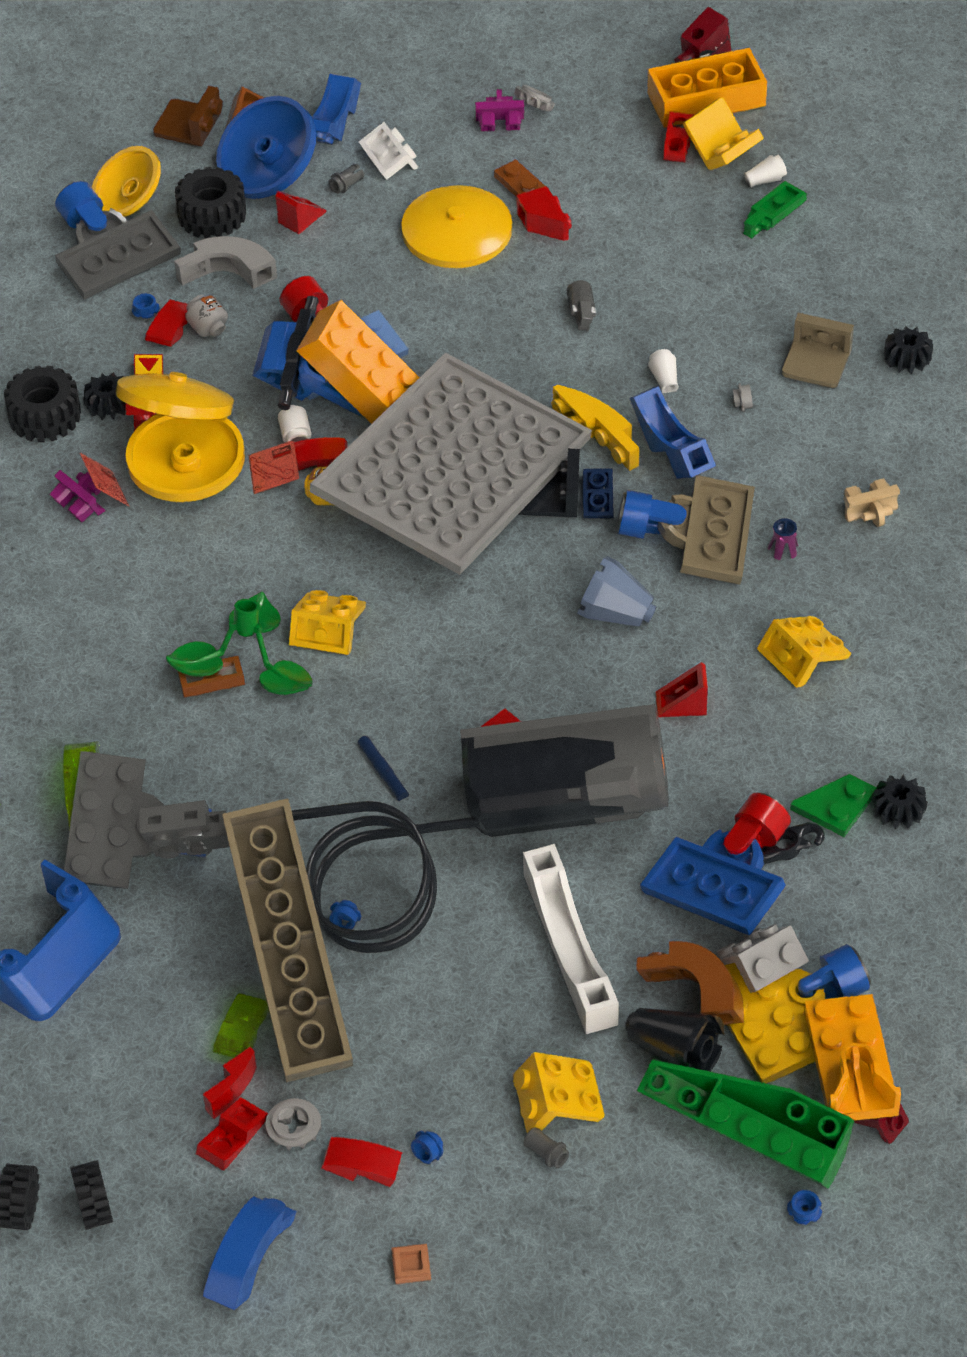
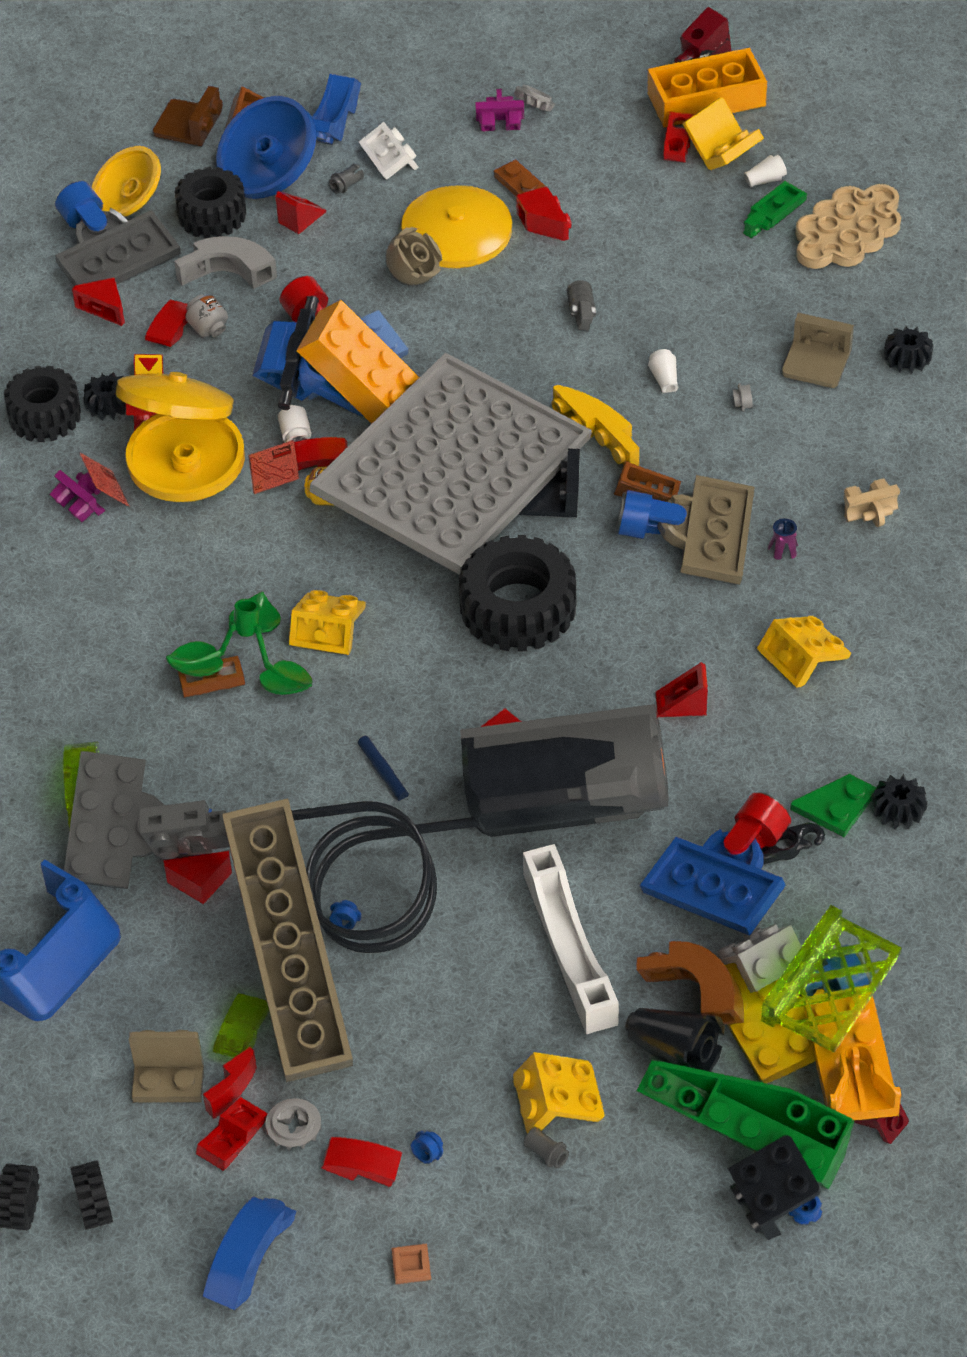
blue plate [132,293,160,319] -> none
sand blue cone [577,556,657,627] -> none
dark blue slope [583,468,614,519] -> none
blue arch [629,386,716,479] -> none
none -> red slope [72,277,125,326]
none -> dark tan bracket [129,1030,204,1102]
none -> red slope [164,850,232,904]
none -> dark tan cylinder [385,227,442,285]
none -> black tyre [459,535,576,652]
none -> dark orange slope [614,461,681,502]
none -> black bracket [727,1135,821,1240]
none -> clear neon green fence [761,905,902,1053]
none -> tan plate [795,184,901,269]

